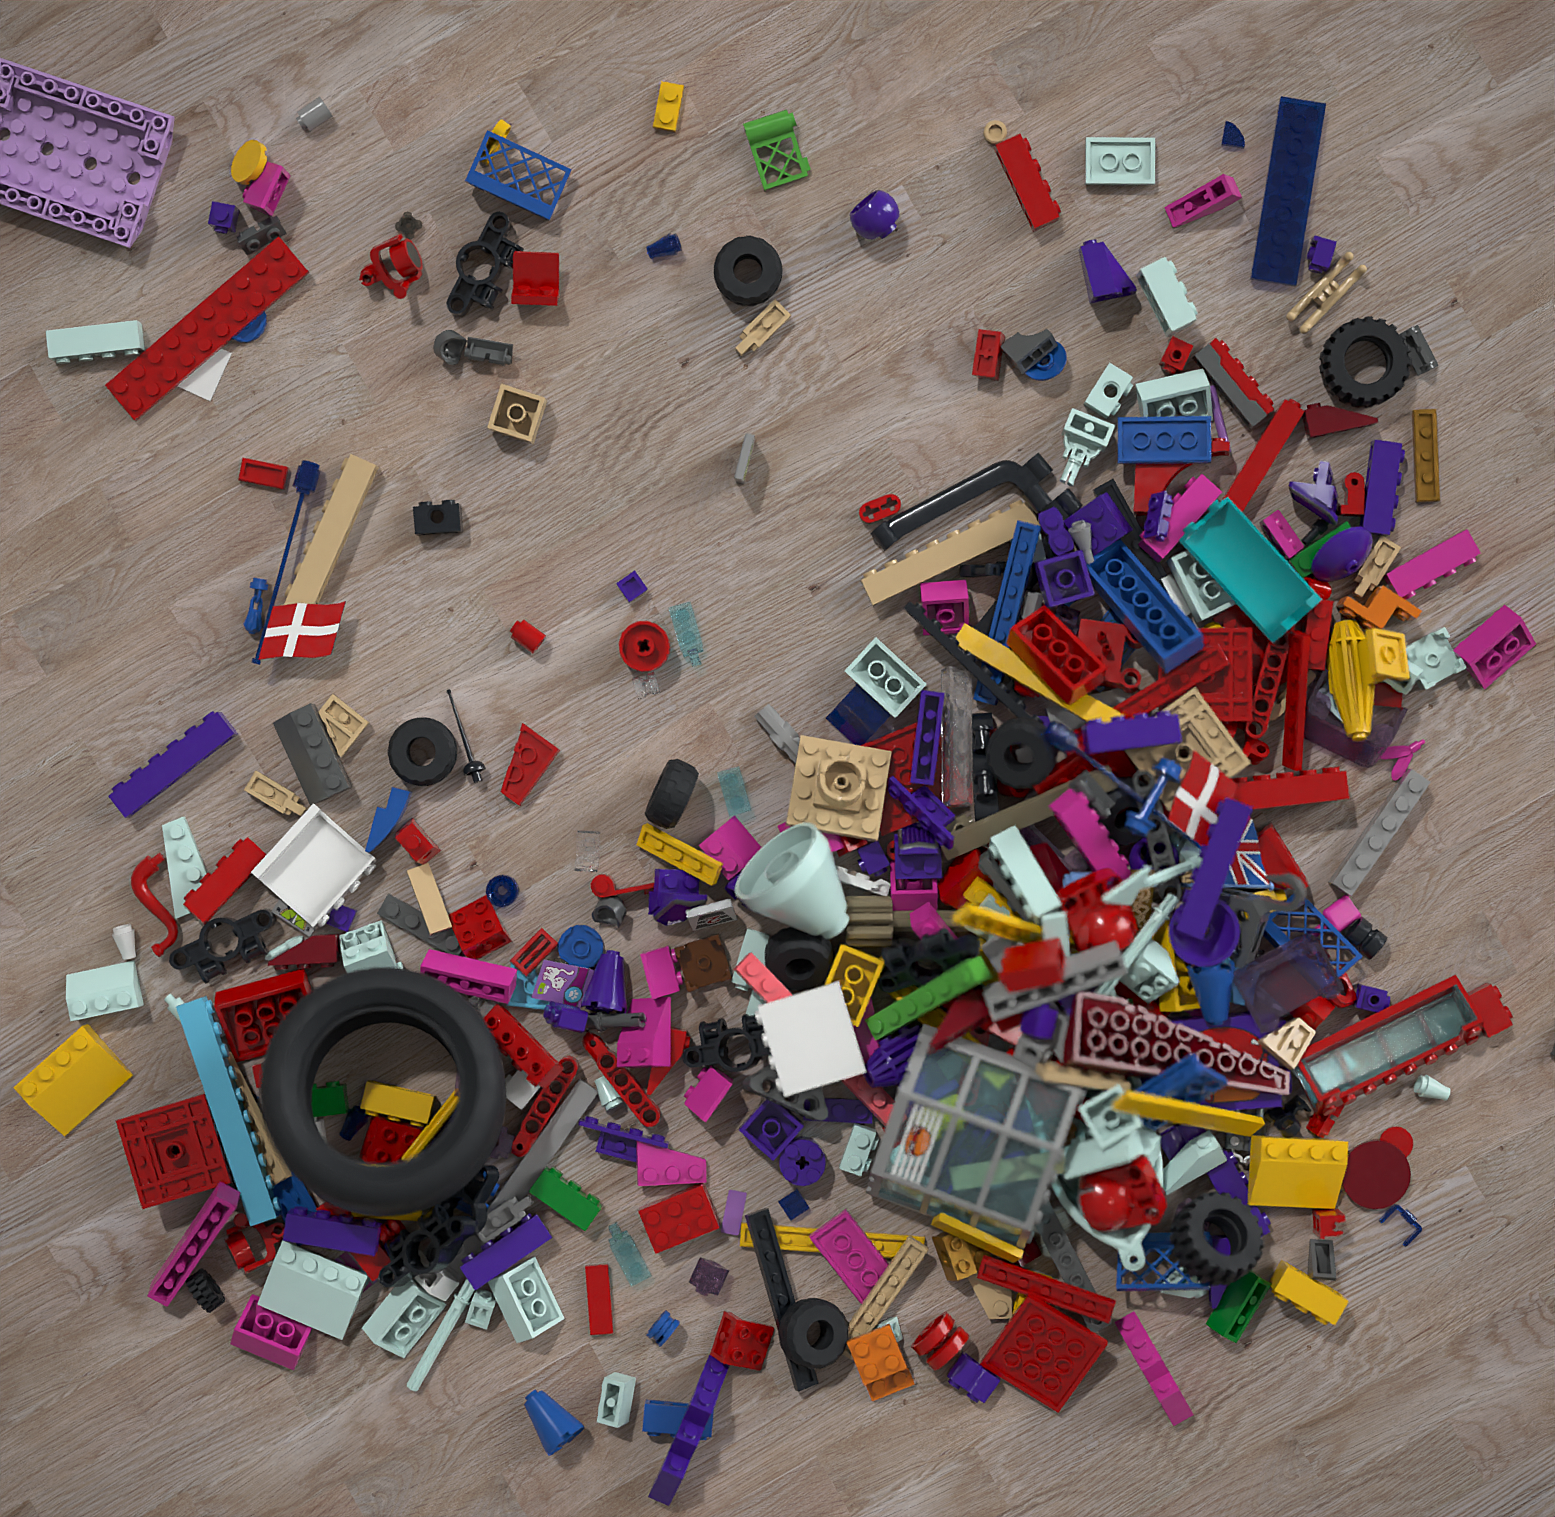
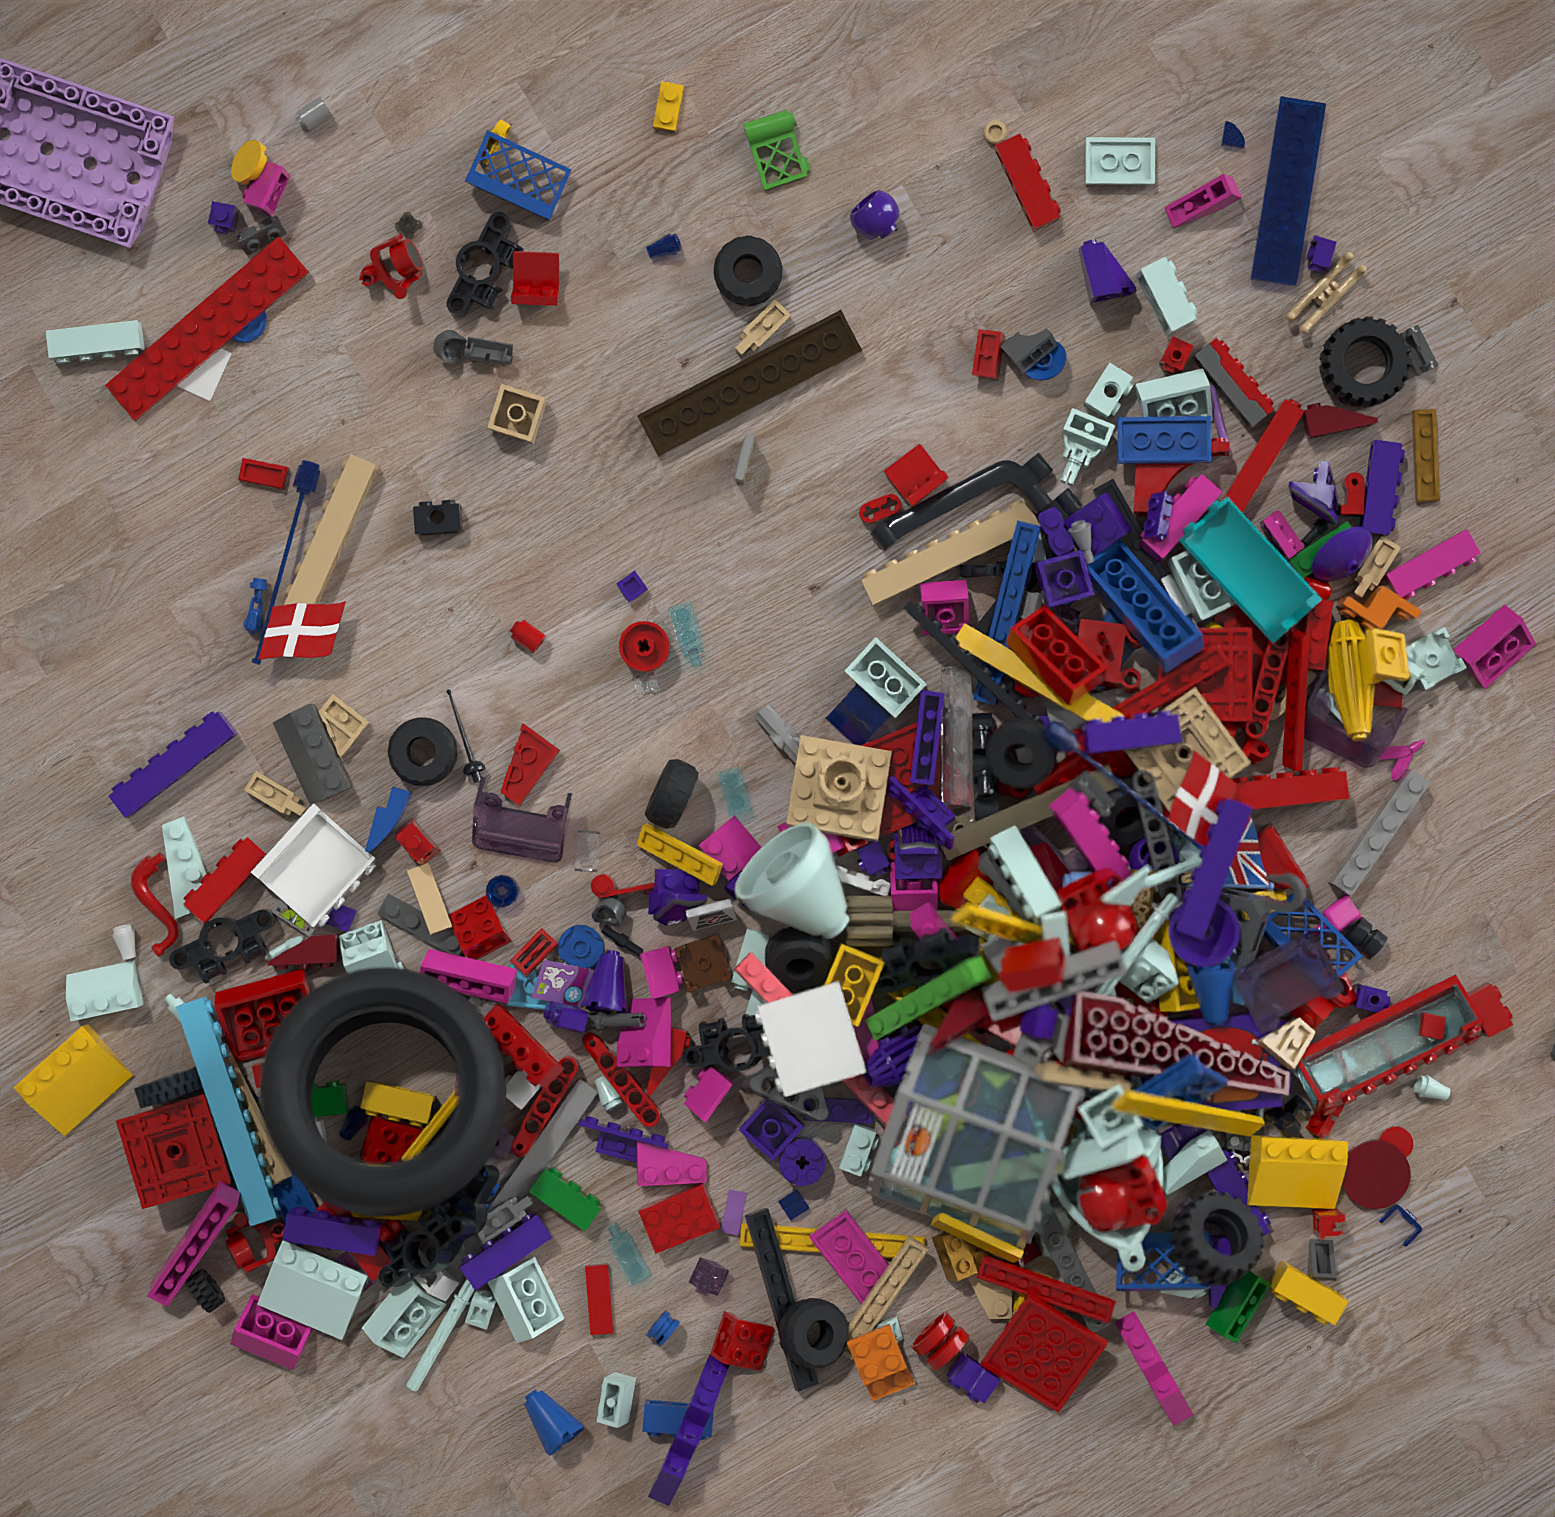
blue piece [1124,758,1182,837] -> none
none -> black wheel [134,1067,203,1108]
none -> clear purple windscreen [472,777,572,863]
none -> black bar [601,924,644,957]
none -> dark brown plate [637,310,862,457]
none -> red bracket [884,444,949,507]
none -> red tile [1418,1013,1446,1040]

